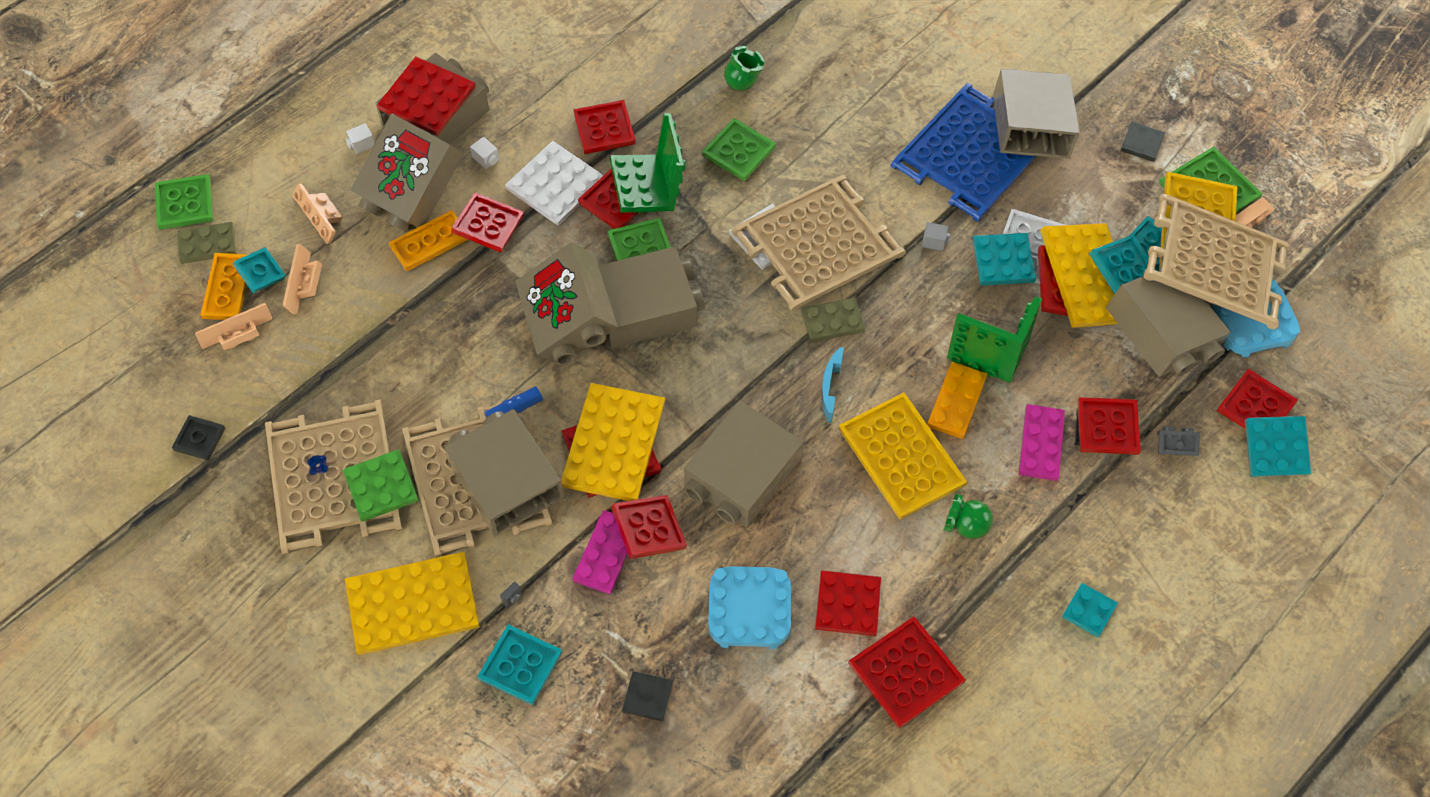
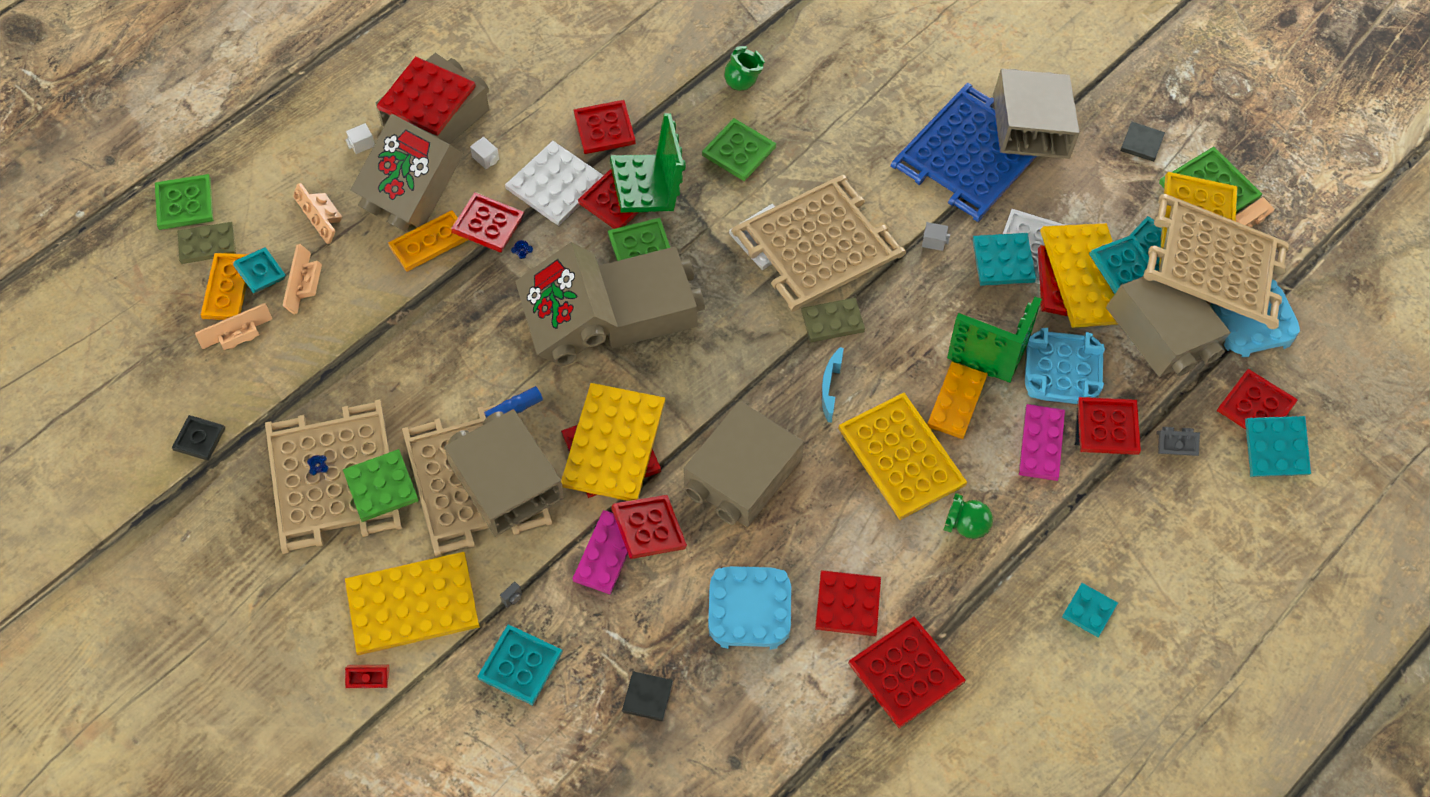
none -> red slope [345,665,389,688]
none -> clear blue plate [511,240,533,259]
none -> medium azure plate [1025,328,1105,404]

